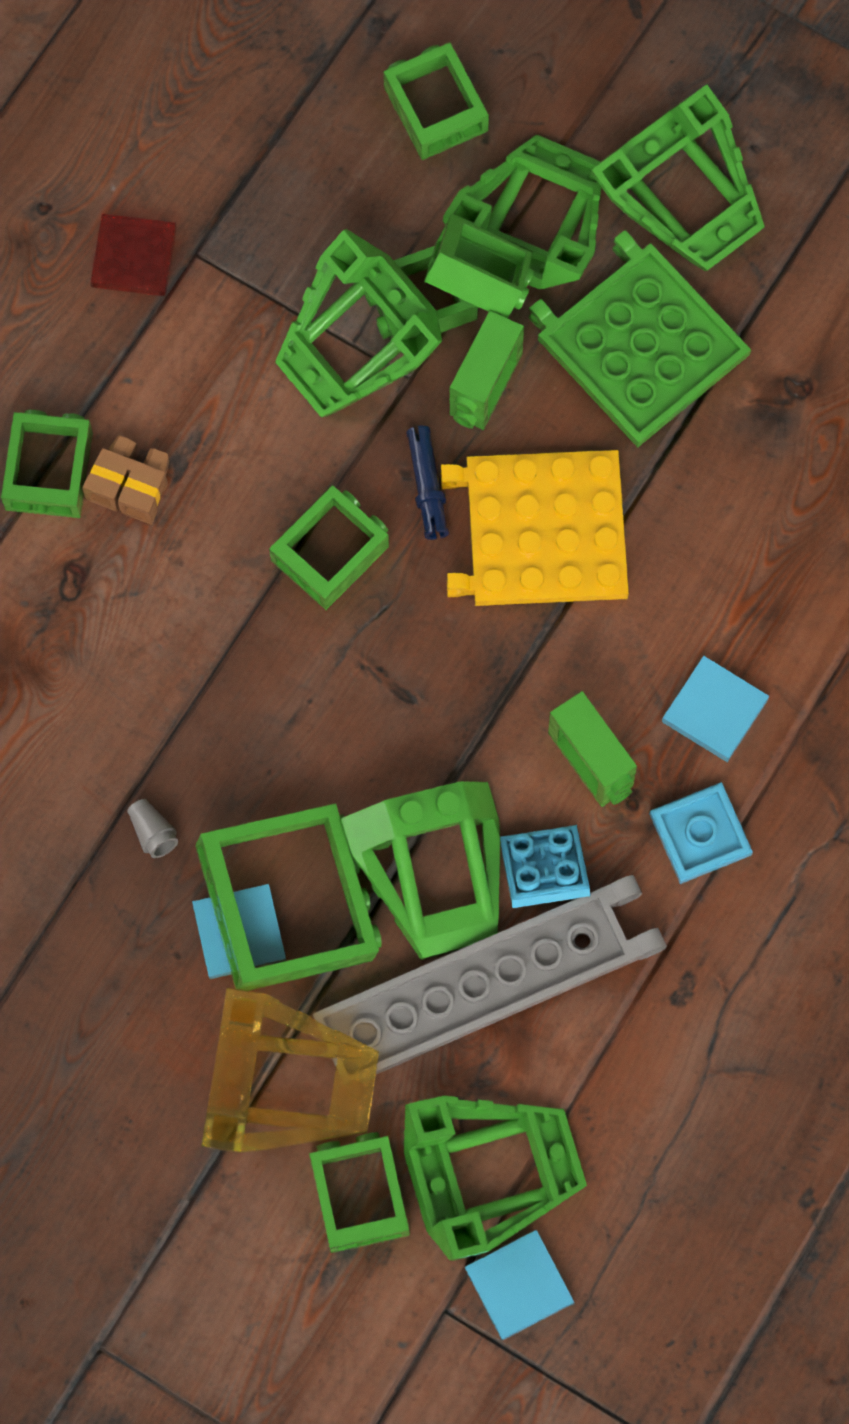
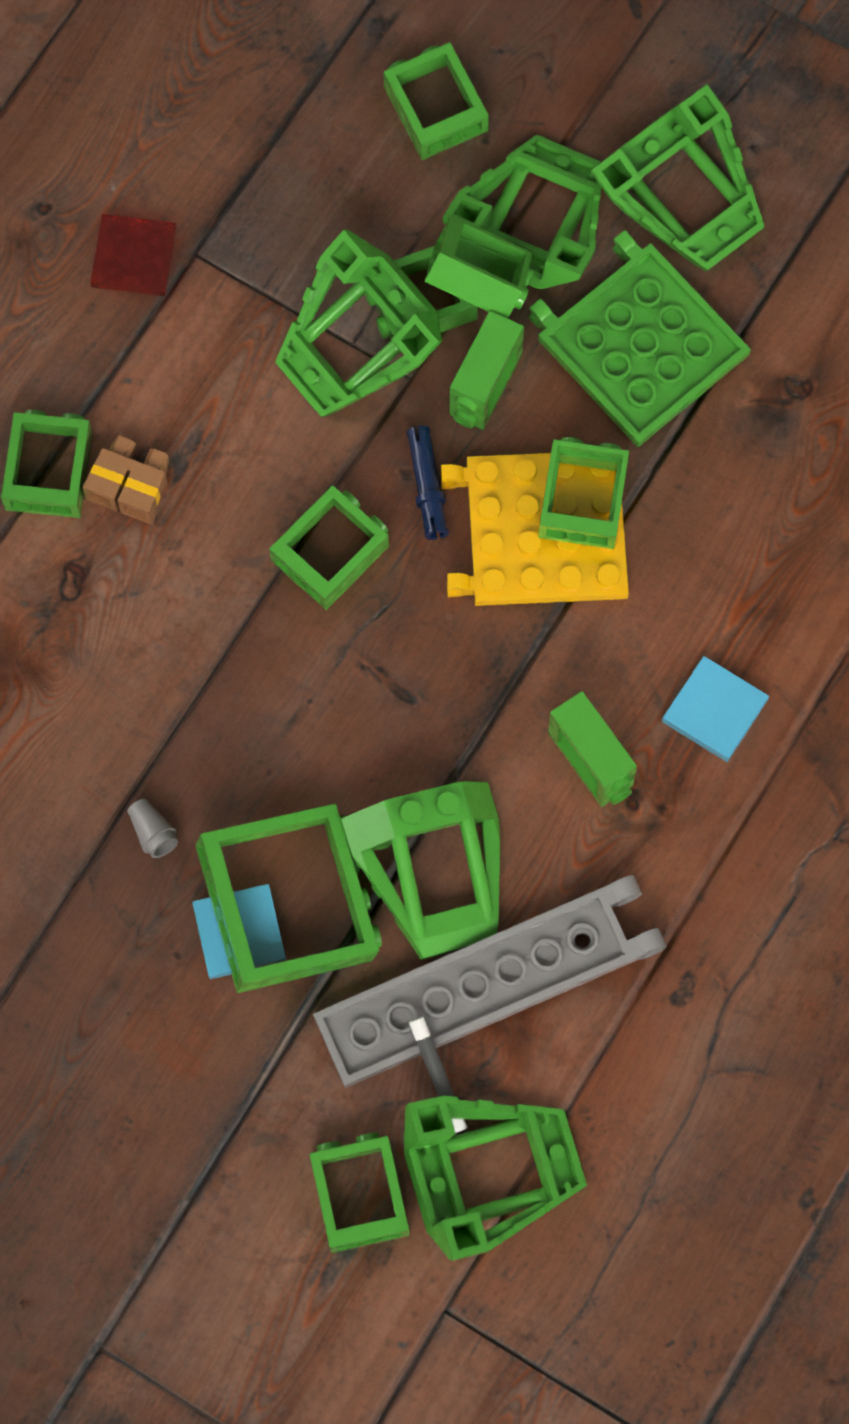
clear yellow windscreen [201,988,379,1153] -> none
medium azure tile [465,1230,574,1341] -> none
medium azure tile [500,825,590,908] -> none
medium azure tile [649,782,753,884] -> none
none -> dark grey bar [409,1016,468,1133]
none -> bright green window [538,437,629,549]

